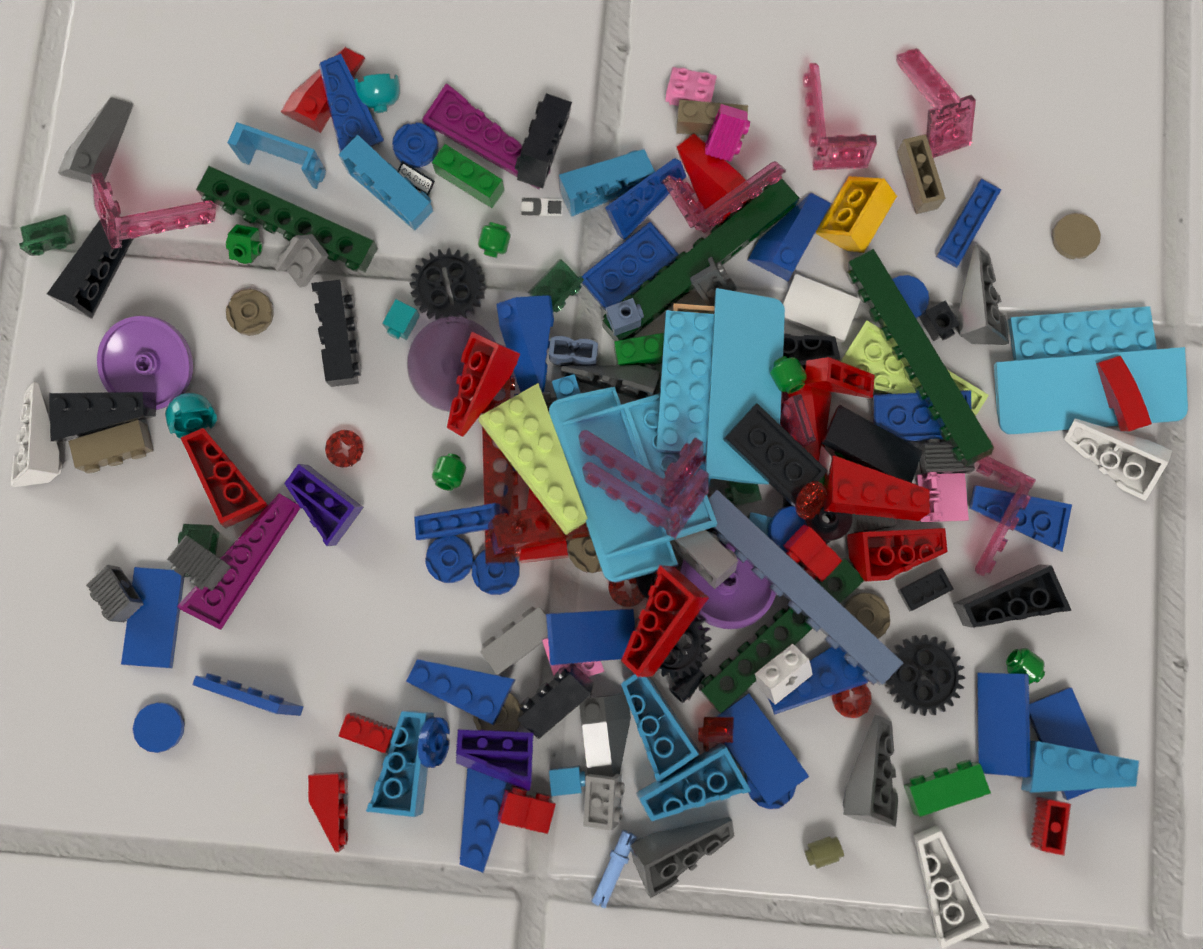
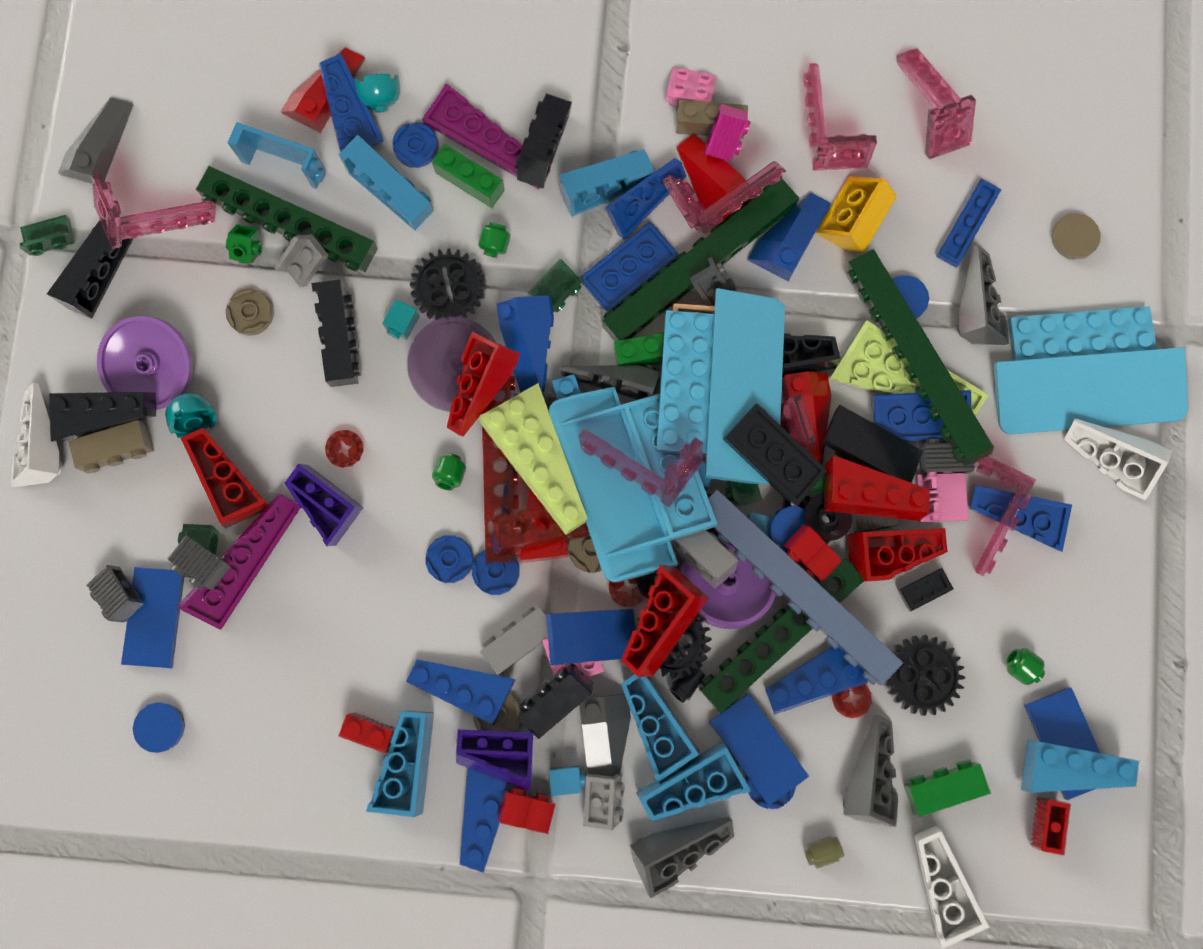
blue wing [192,673,304,716] -> none
red slope [308,772,348,852] -> none
white sticker [398,161,435,196] -> none
blue tile [414,503,502,541] -> none
blue tile [418,717,450,768] -> none
sticker [521,198,563,216] -> none
sand blue brick [549,336,598,366] -> none
clear pink bracket [582,462,709,539] -> none
light blue pin [591,830,637,908] -> none
sand blue brick [606,298,644,336] -> none
clear red bracket [698,717,734,752] -> none
white brick [755,644,813,705] -> none
green head [770,356,807,394] -> none
white tile [783,274,861,343] -> none
clear red gear [795,481,827,520] -> none
red slope [804,357,875,398] -> none
sticker [818,446,832,475] -> none
dark tan tile [843,593,891,639] -> none
dark tan brick [897,134,946,214] -> none
black brick [919,300,960,341] -> none
black wedge [953,564,1072,628] -> none
blue tile [977,673,1031,777] -> none
red slope [1096,356,1152,432] -> none

